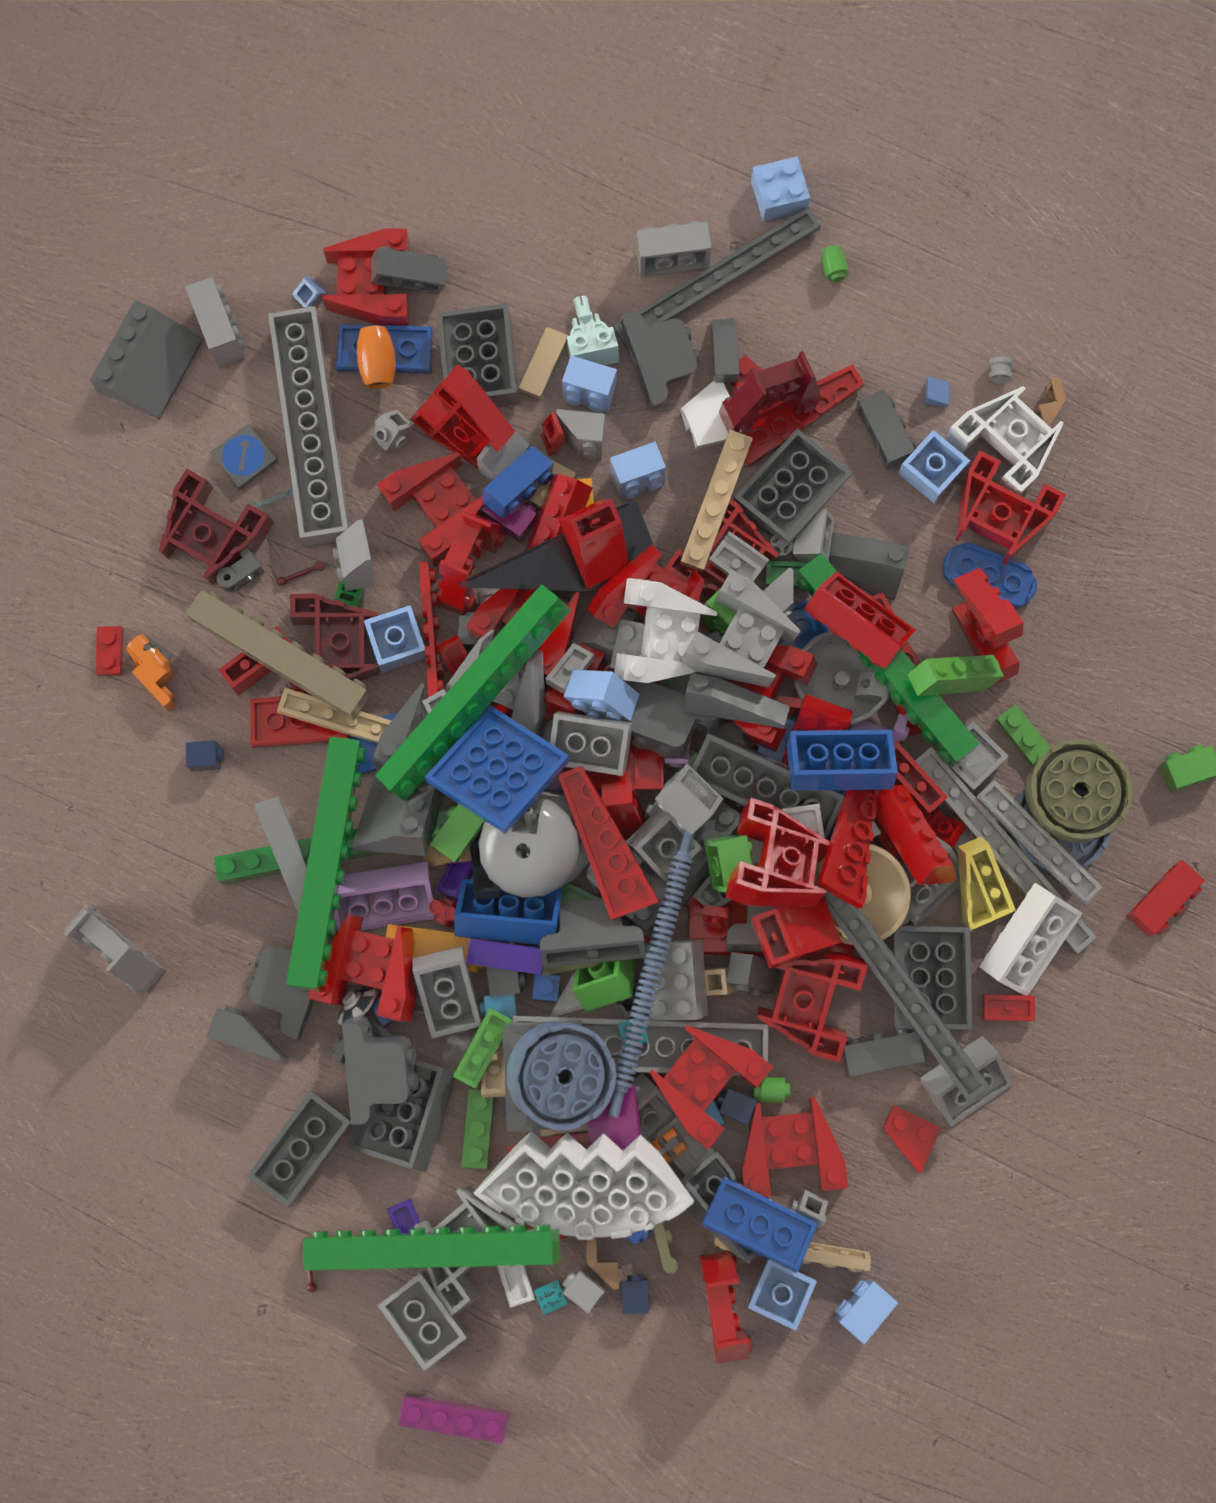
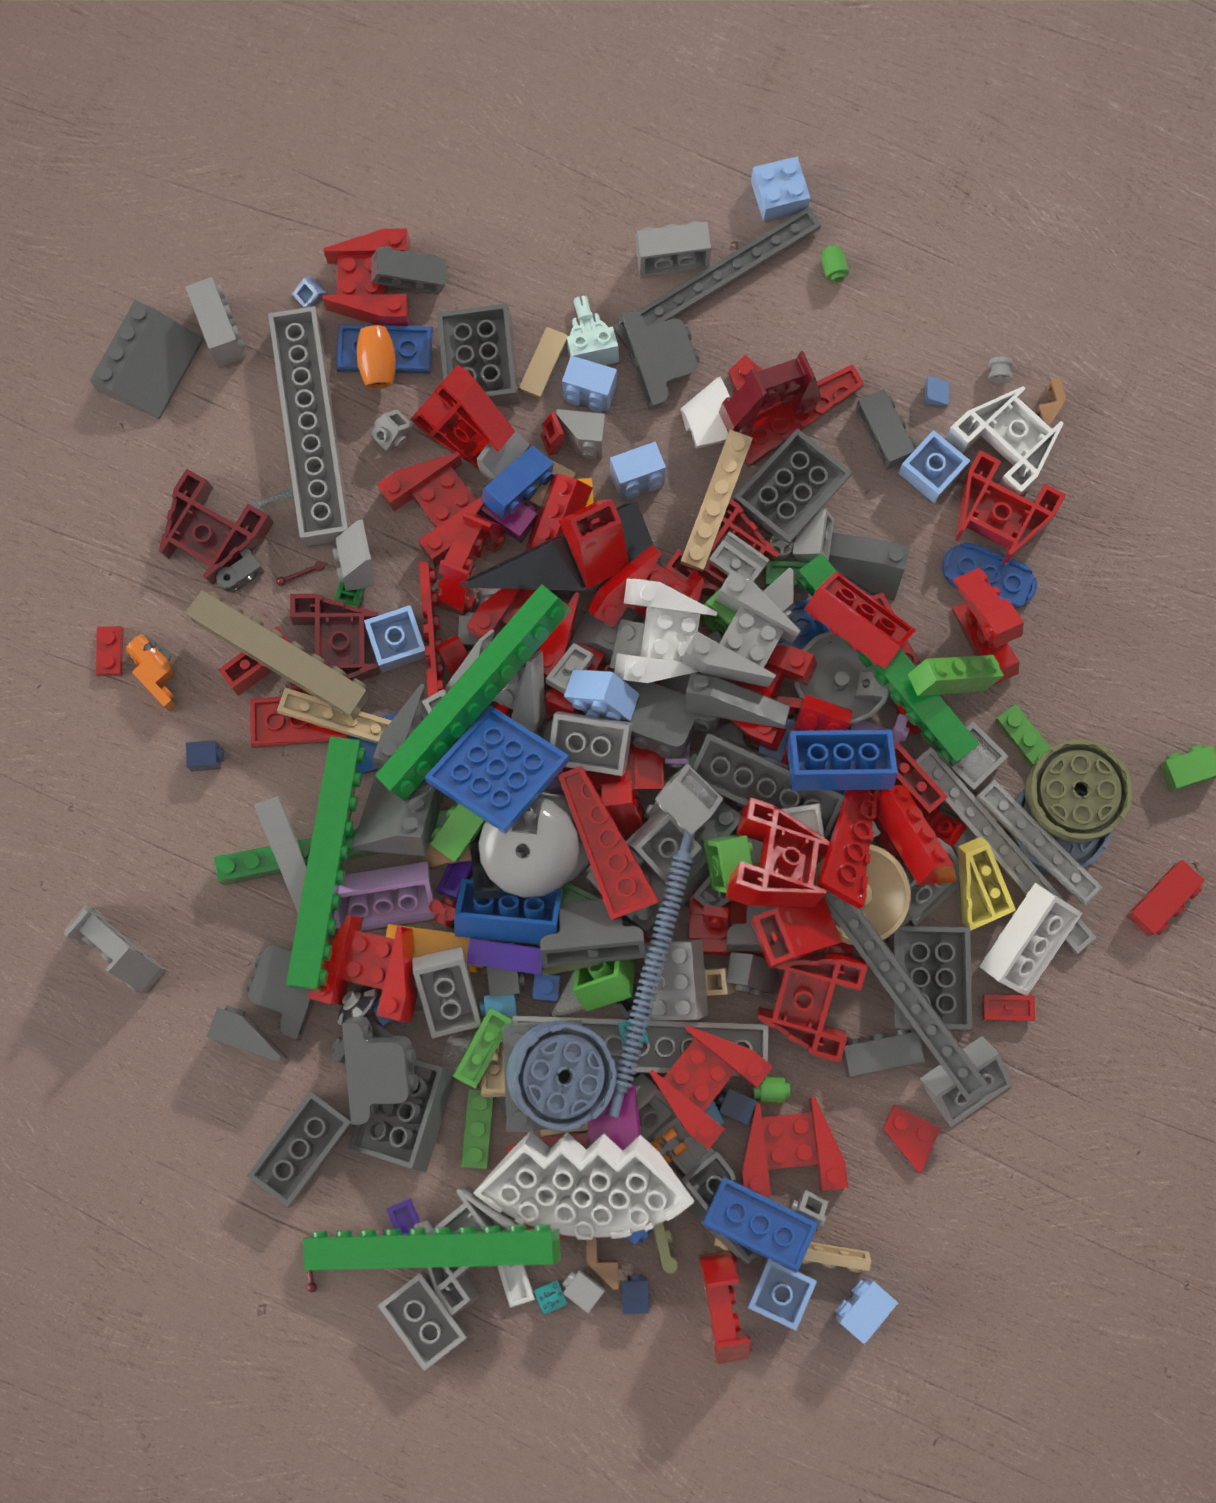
tile [210,424,278,490] -> none
magenta brick [398,1394,509,1444] -> none
dark grey slope [711,319,739,383] -> none

